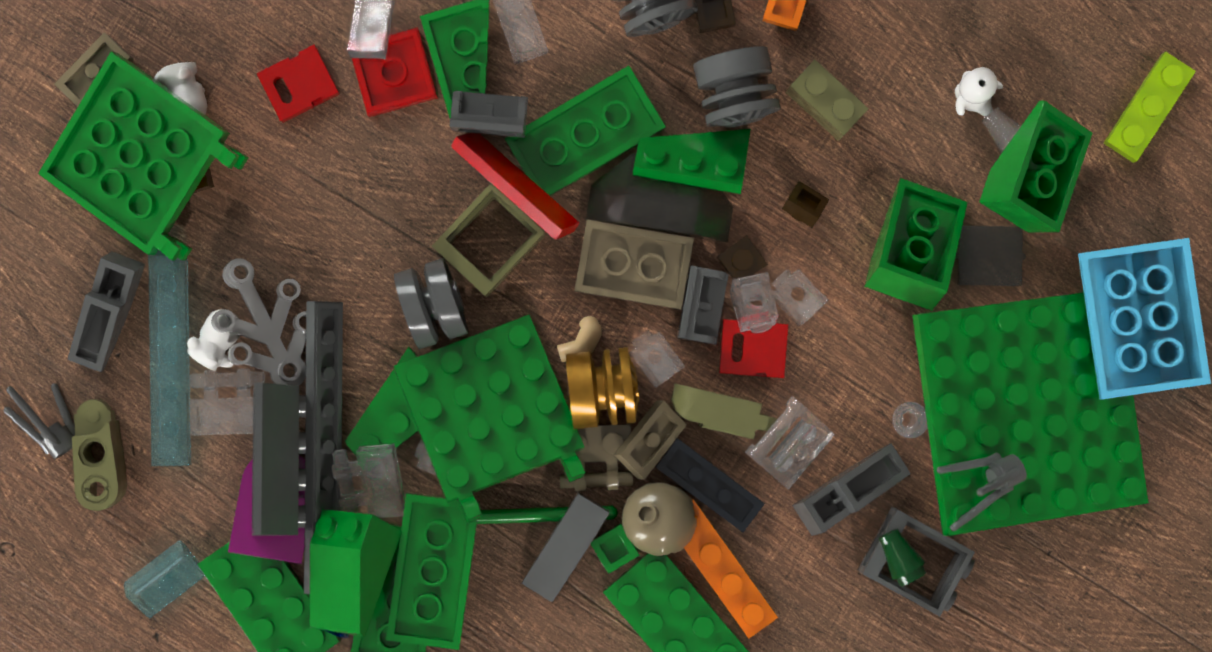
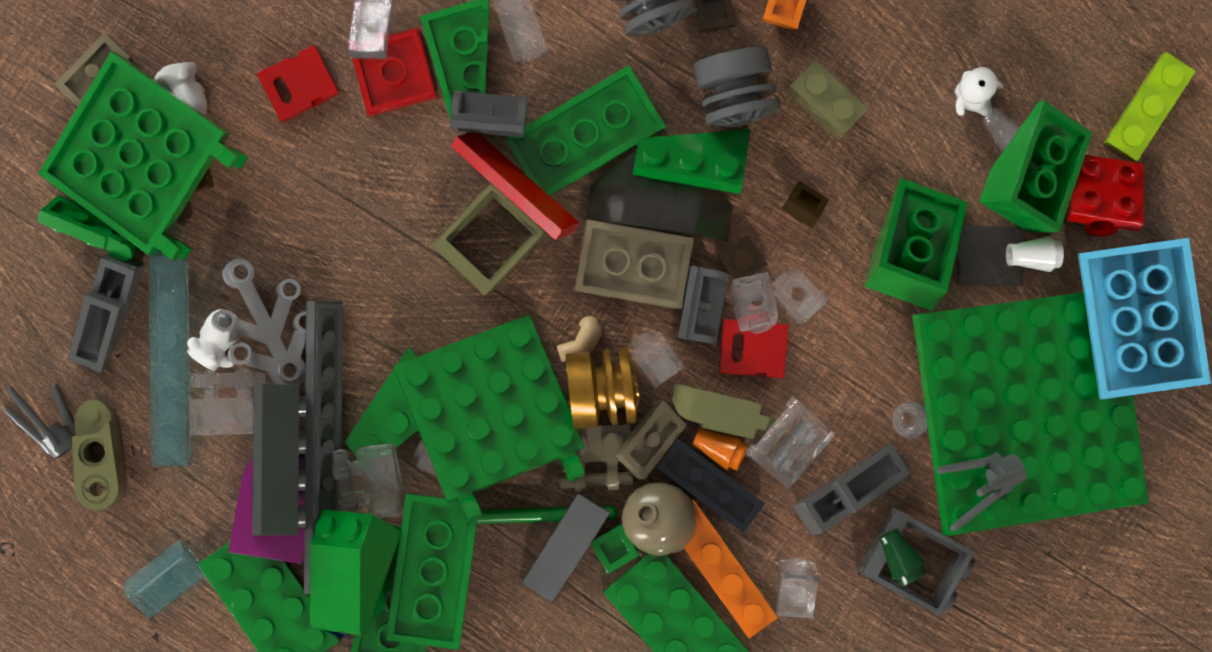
dark grey wheel [394,258,469,349] -> none
none -> green hinge [37,195,140,262]
none -> orange cone [692,427,749,471]
none -> clear bracket [776,558,818,619]
none -> white cone [1006,236,1064,272]
none -> red plate [1067,155,1144,237]

